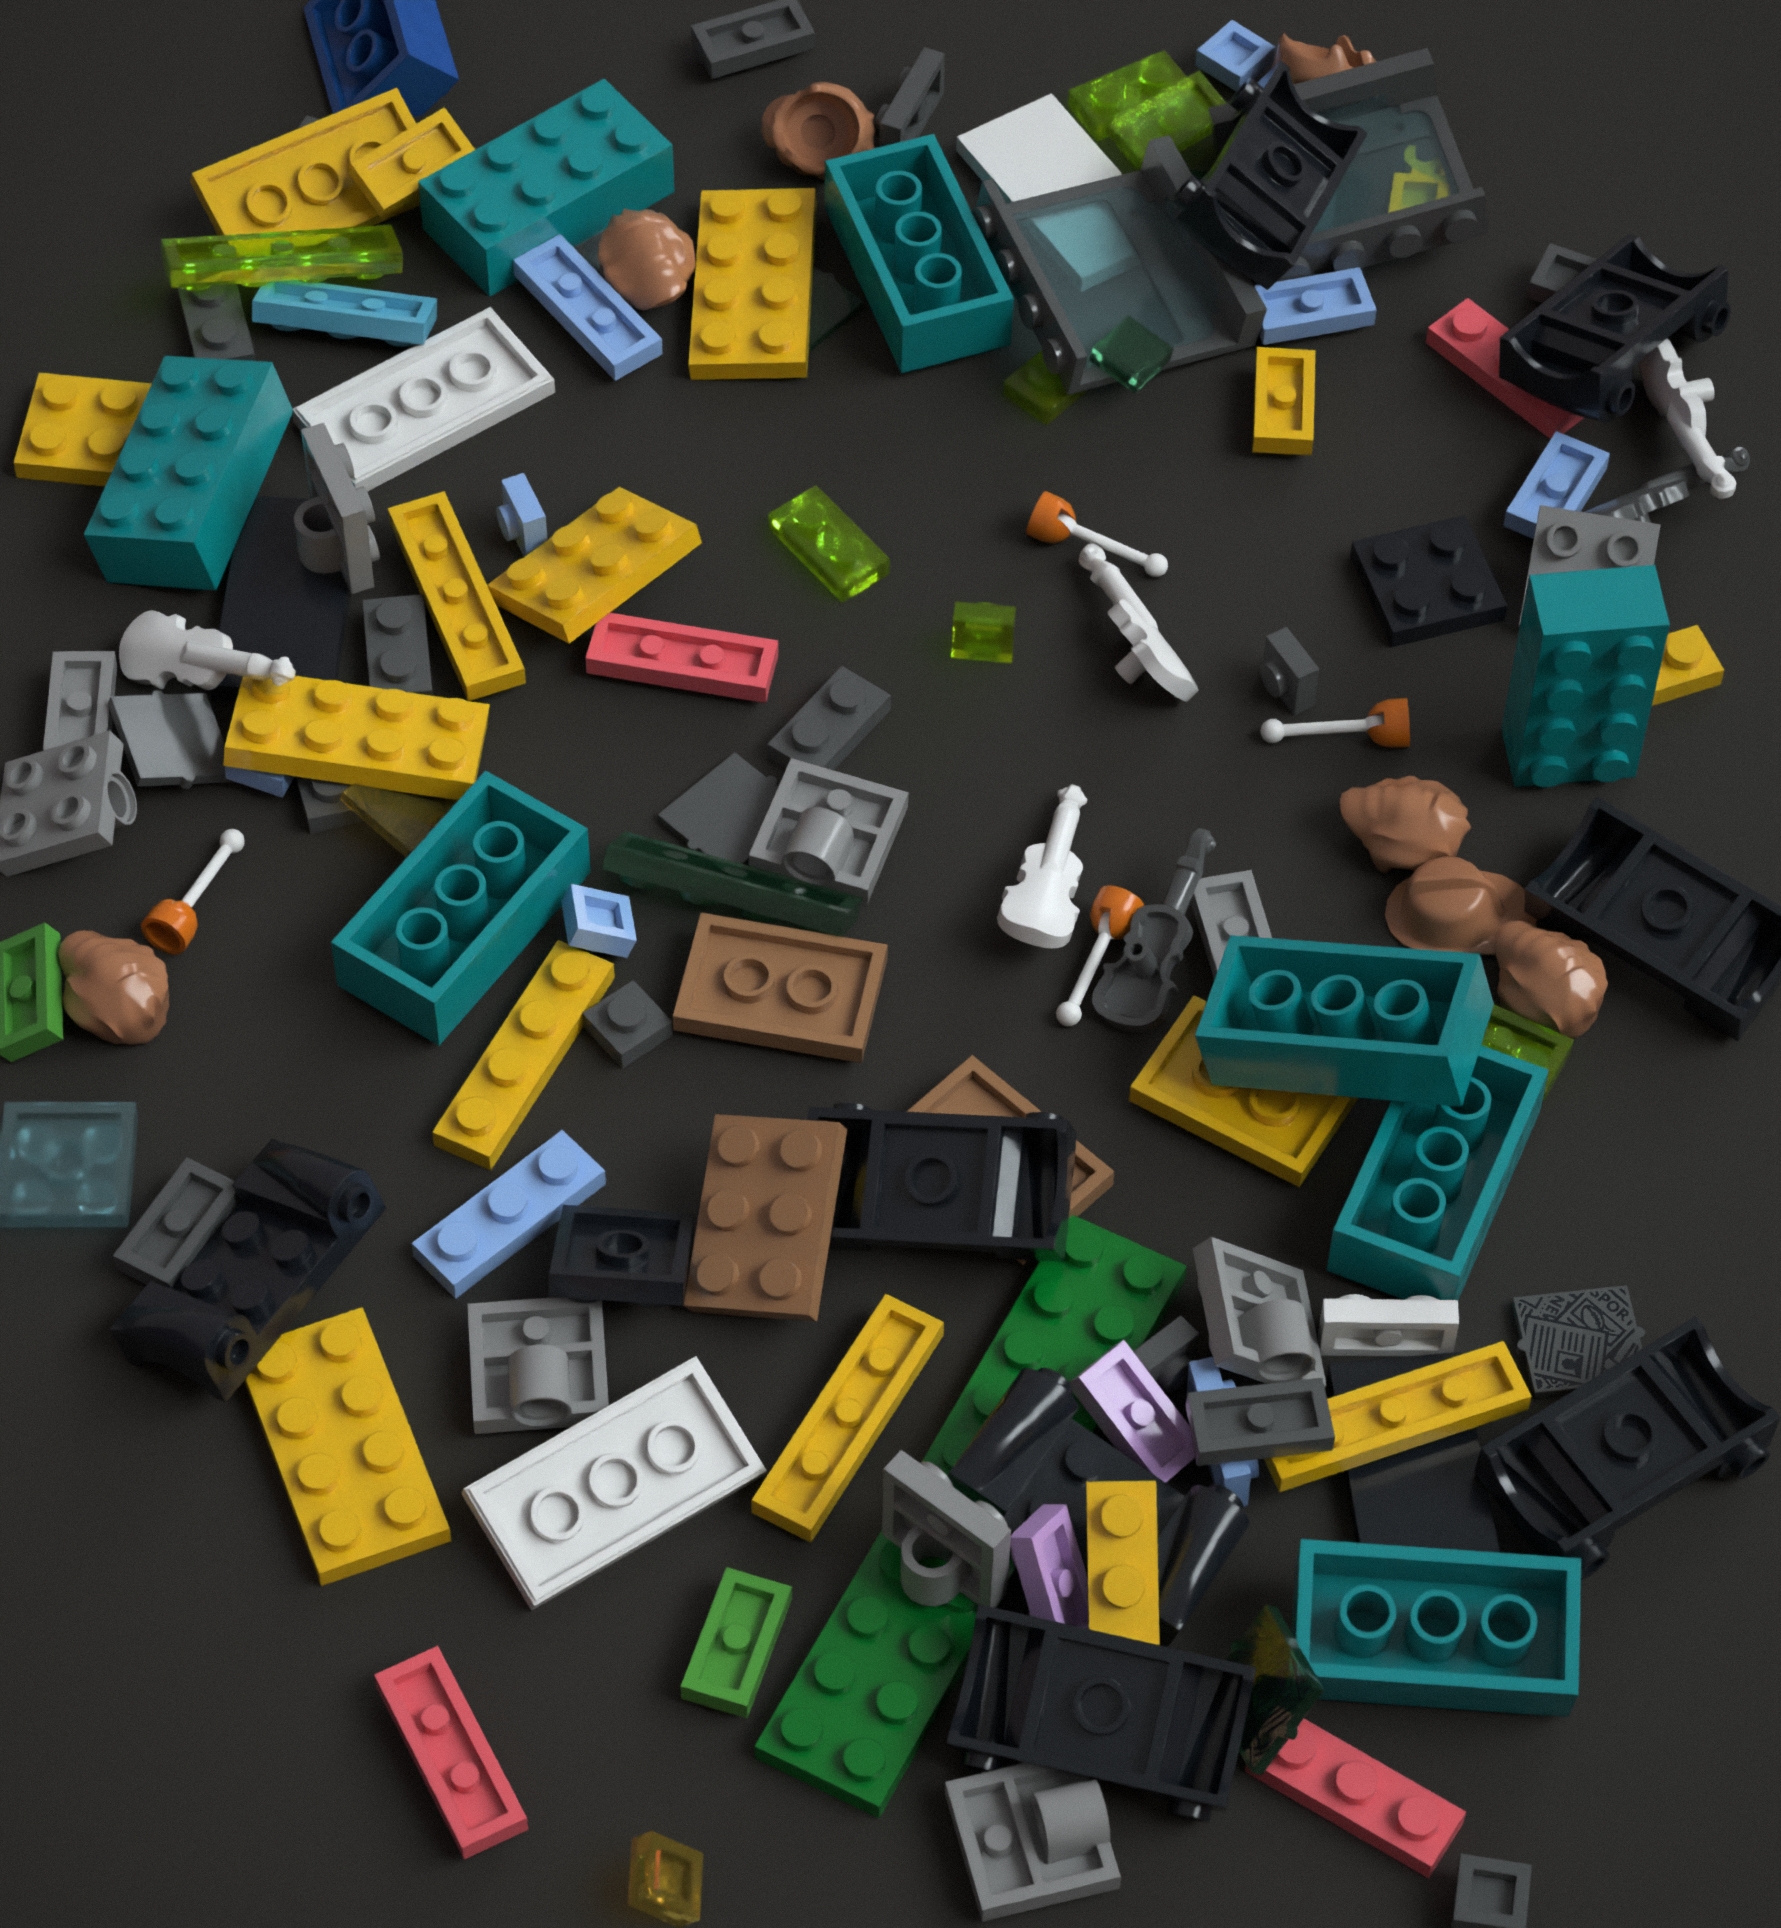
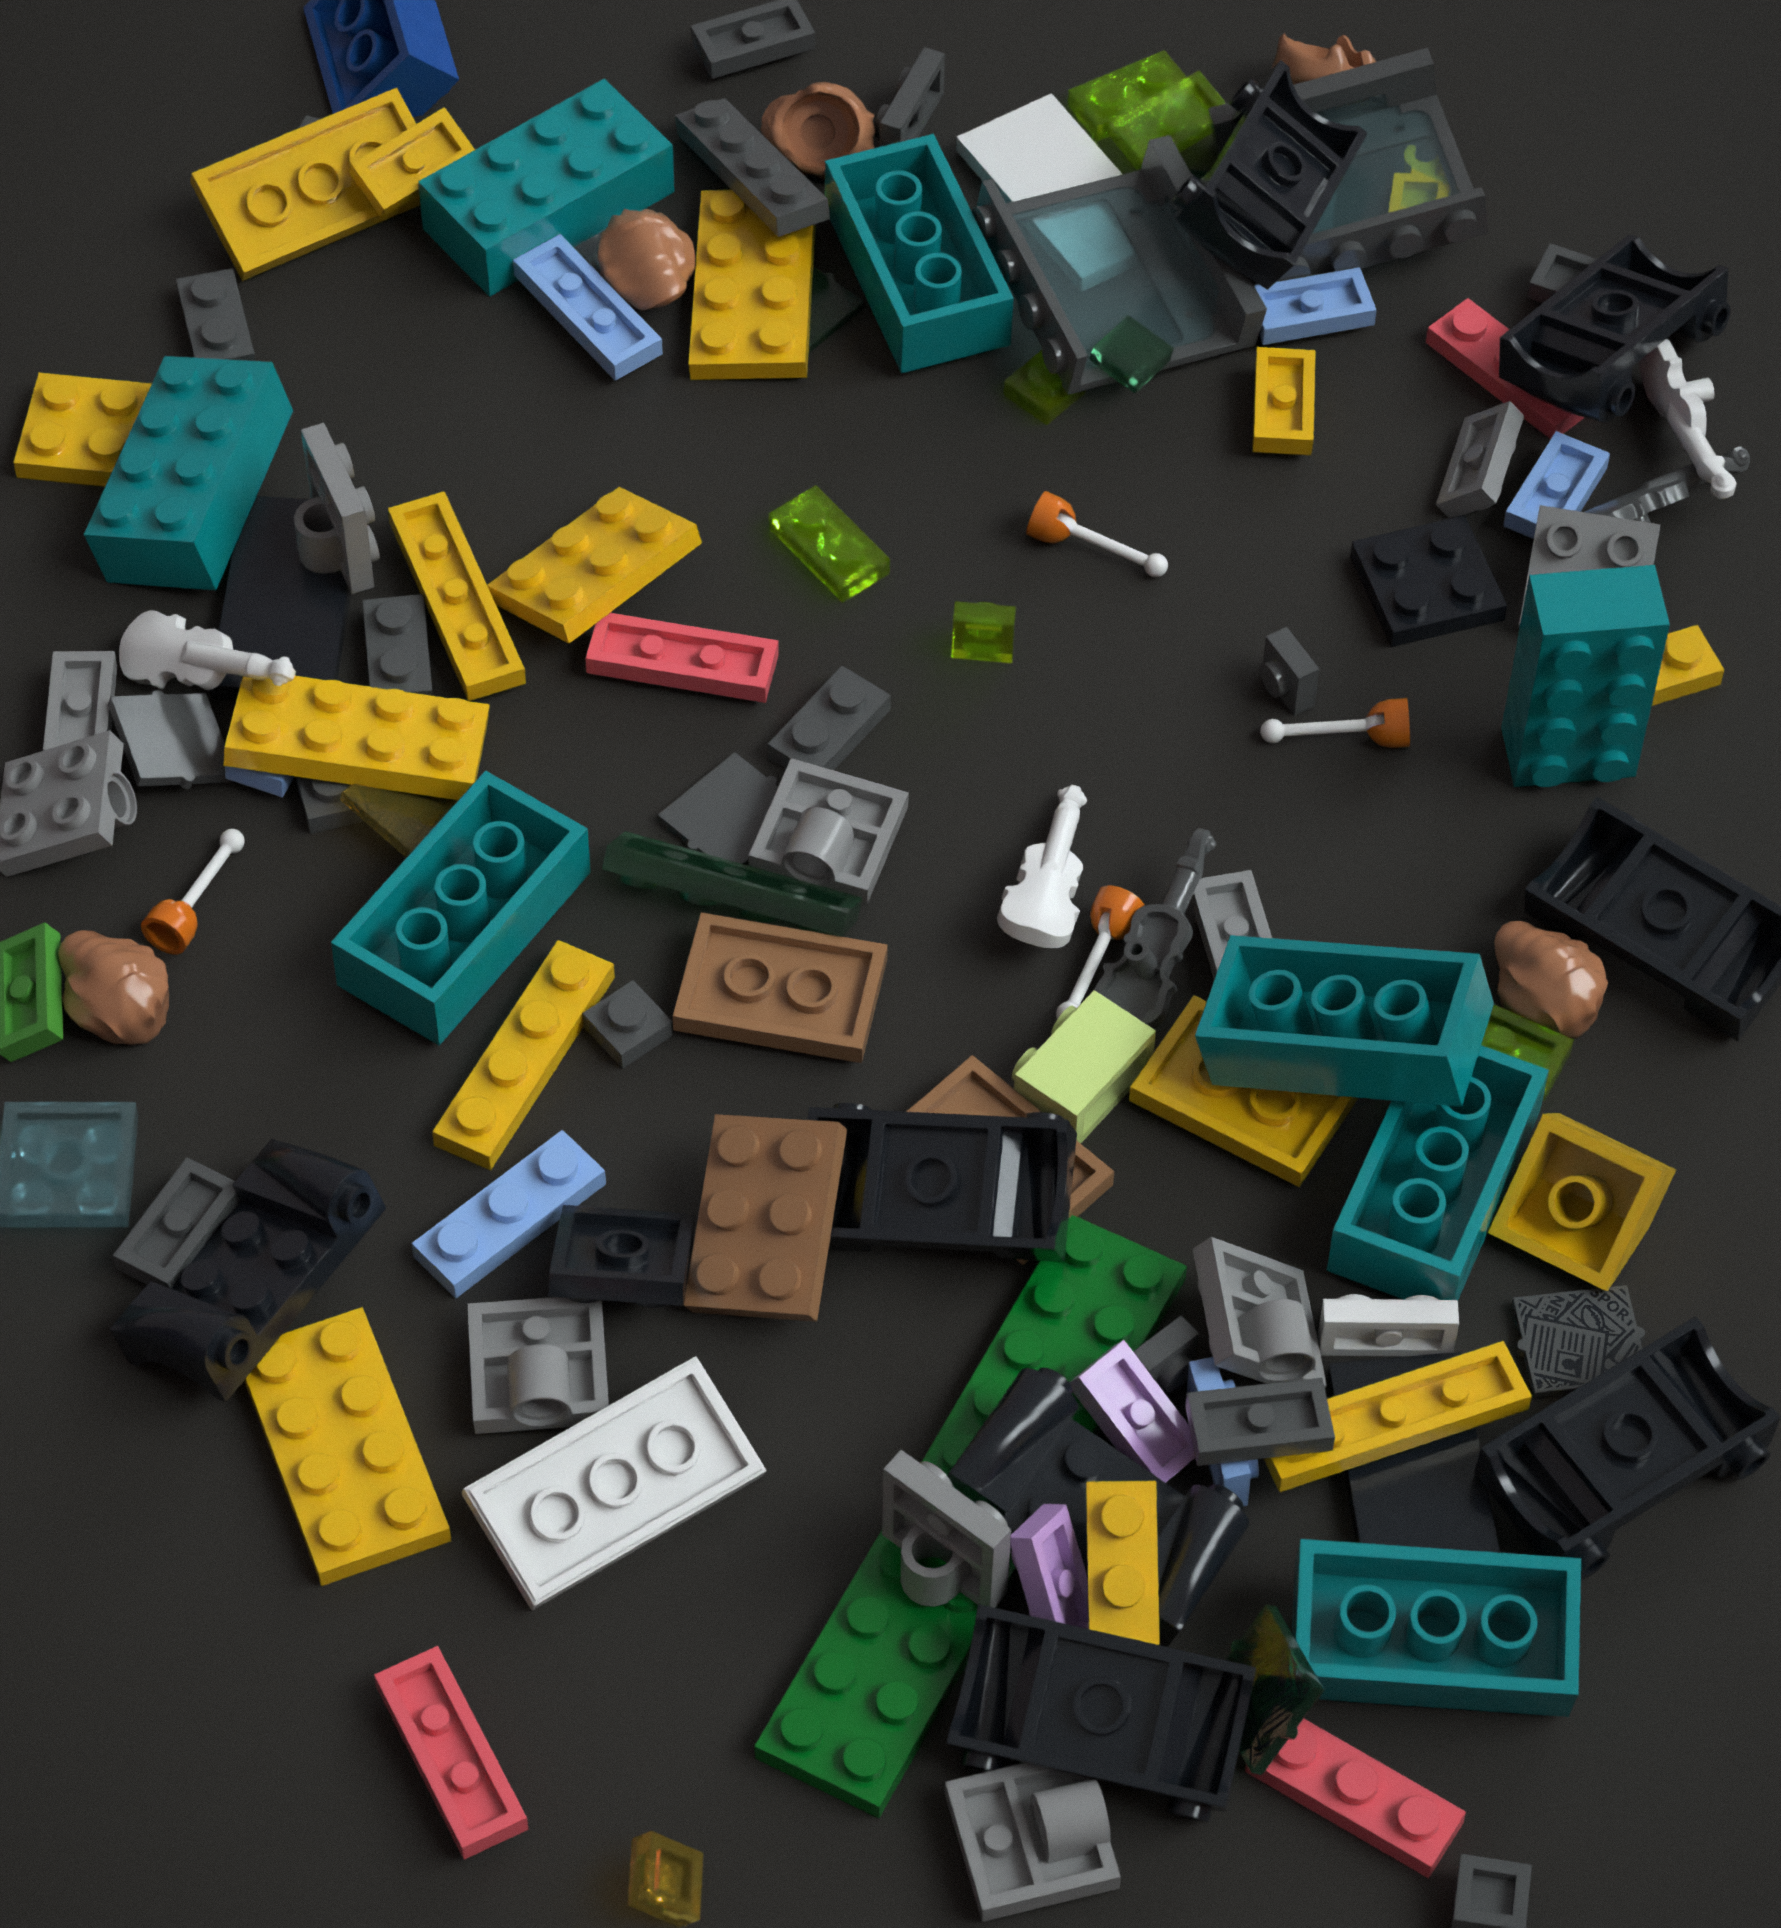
clear neon green plate [161,225,403,291] -> none
medium azure plate [252,275,437,347] -> none
white tile [292,307,555,492] -> none
light blue plate [496,473,547,557] -> none
light blue plate [561,884,637,958] -> none
bright green plate [680,1567,792,1718] -> none
yellow plate [751,1294,944,1543] -> none
white piece [1079,543,1199,702] -> none
light blue plate [1195,20,1275,91] -> none
nougat hair [1340,776,1472,874] -> none
nougat piece [1385,856,1537,955] -> none
none -> dark grey plate [675,98,830,237]
none -> yellowish green brick [1012,990,1156,1143]
none -> light grey plate [1436,401,1524,519]
none -> yellow slope [1488,1113,1676,1291]

